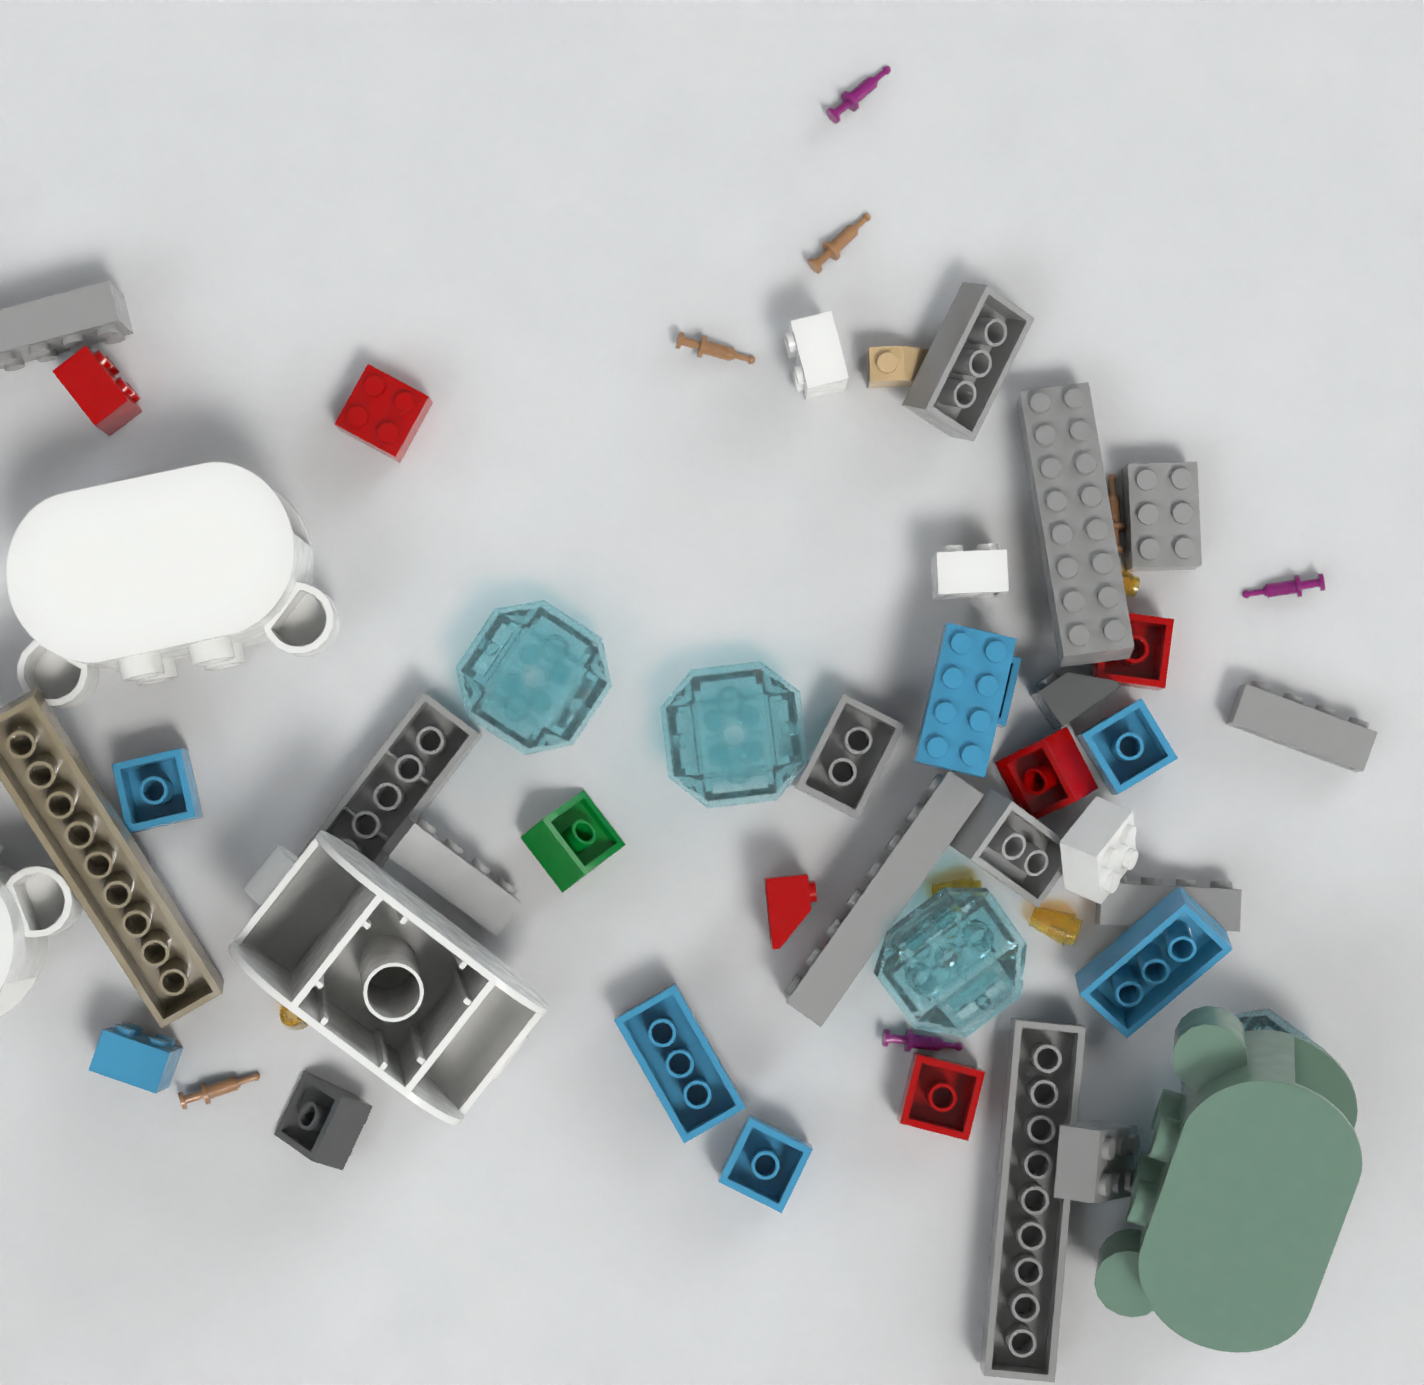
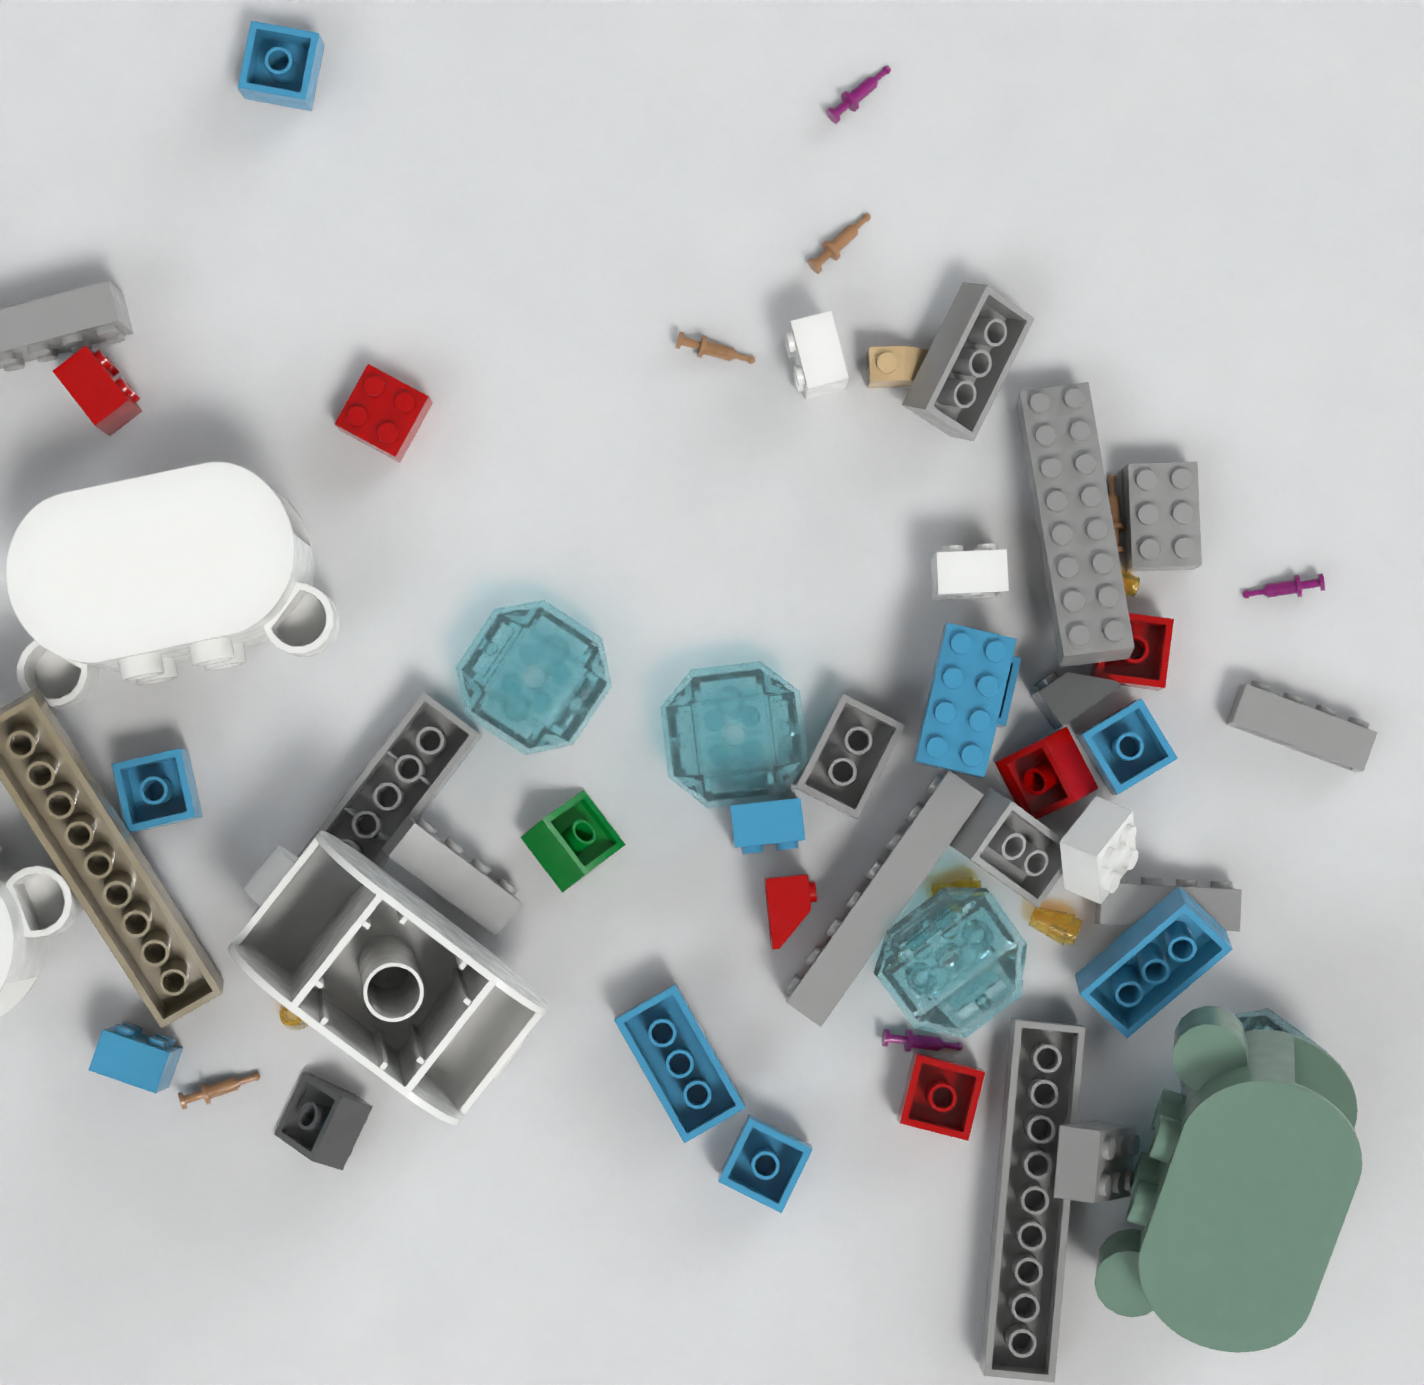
none -> dark azure brick [238,21,325,111]
none -> dark azure brick [730,798,805,854]

